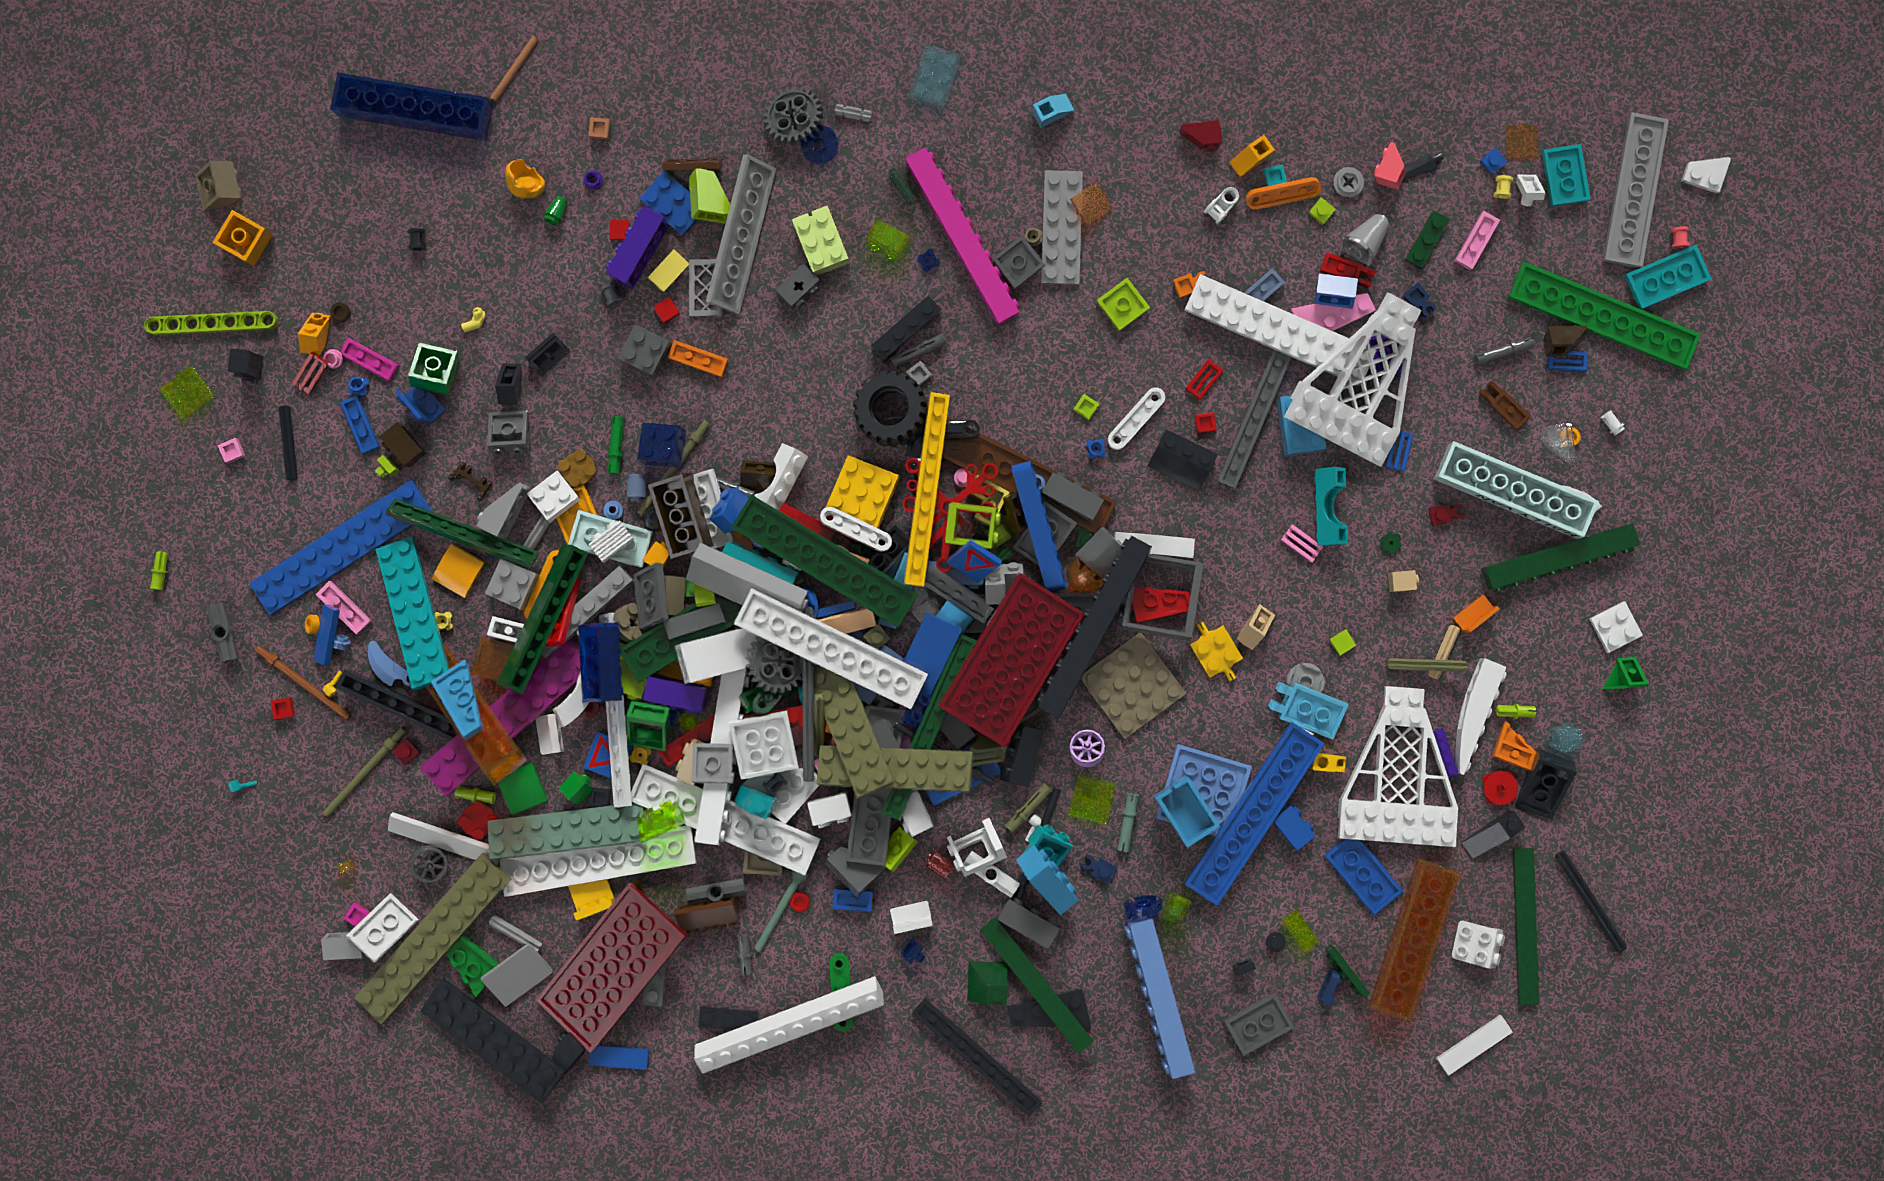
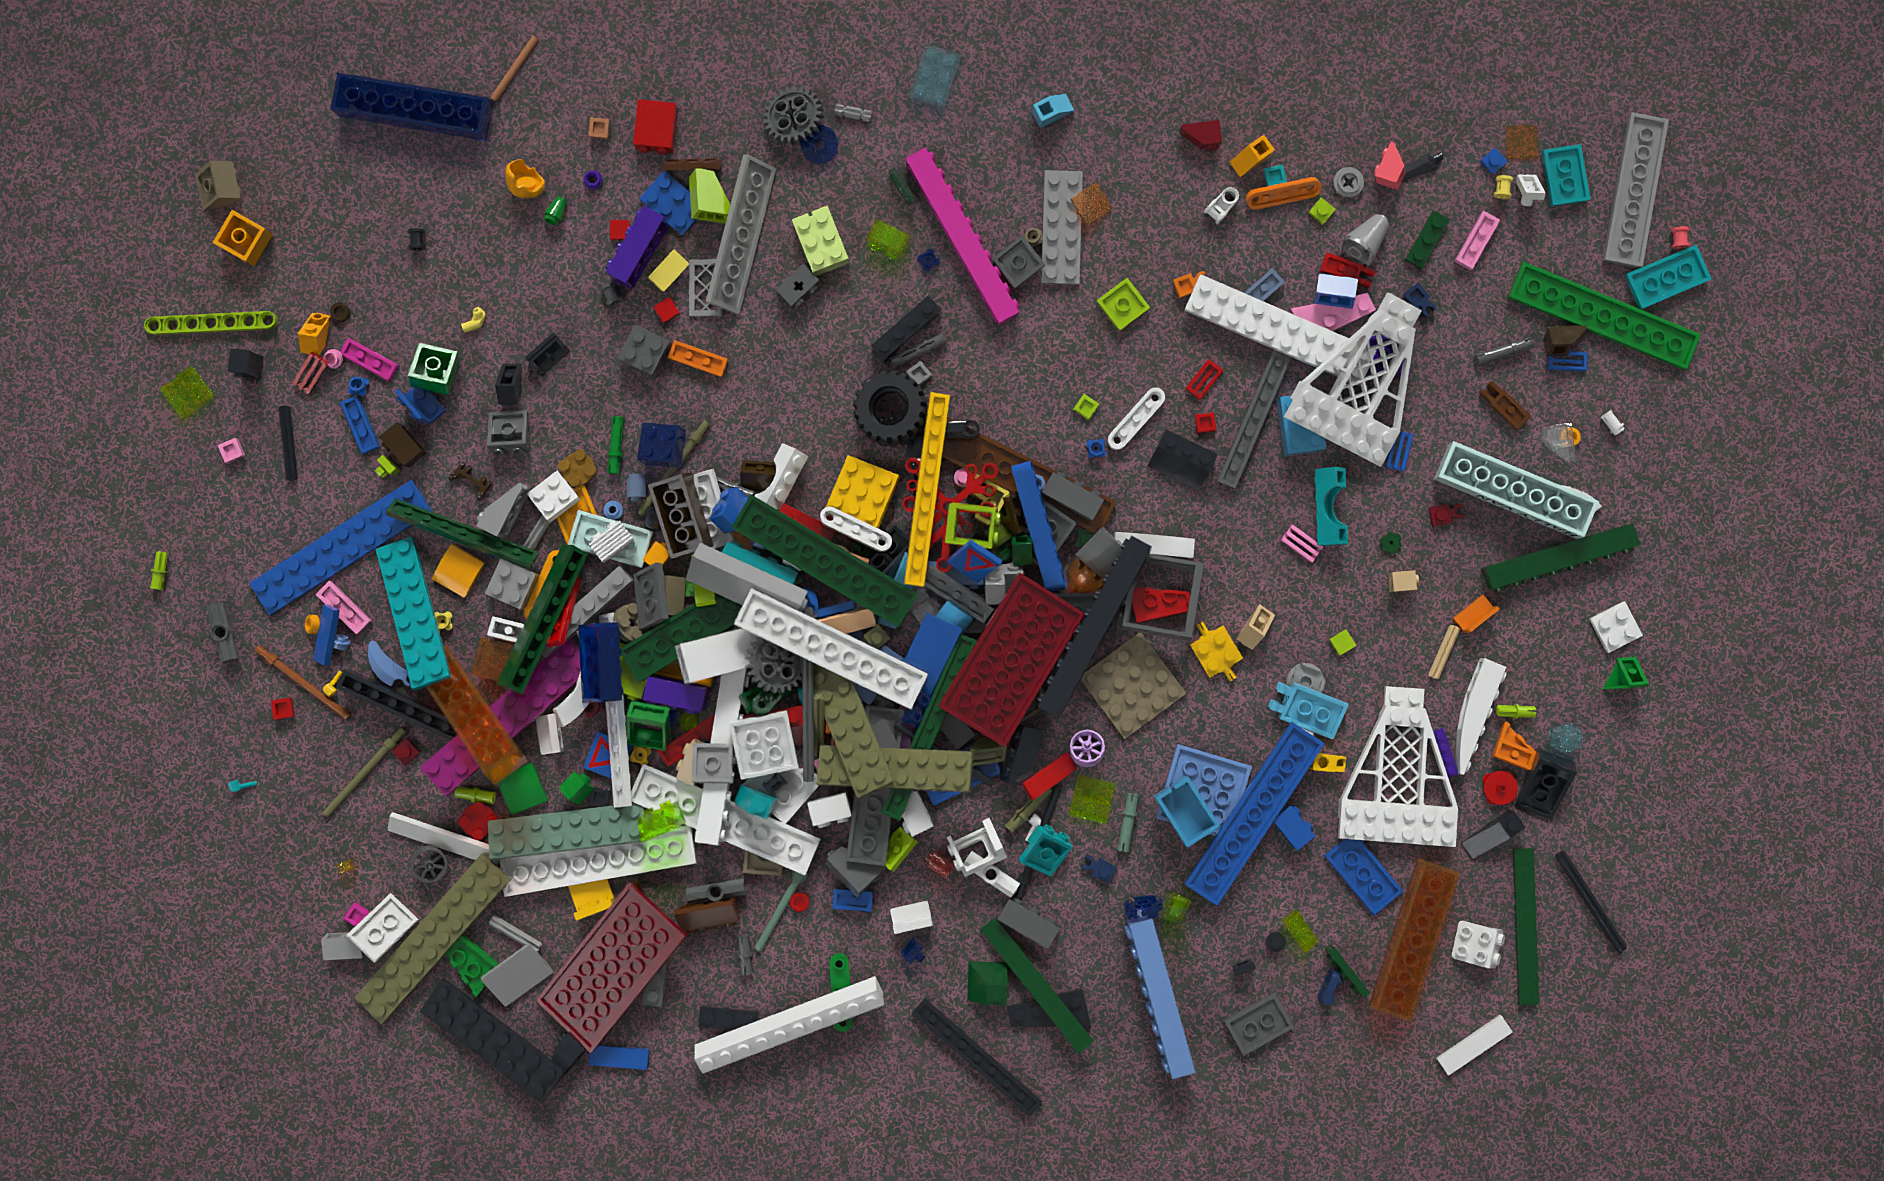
dark azure wing [431,659,483,740] -> none
dark grey tile [663,603,725,640] -> none
dark azure brick [1016,845,1079,915] -> none
olive axle [1388,658,1467,672] -> none
white wing [1682,157,1731,194] -> none
none -> red brick [633,99,678,155]
none -> dark green brick [1012,534,1033,566]
none -> red tile [1021,752,1077,800]

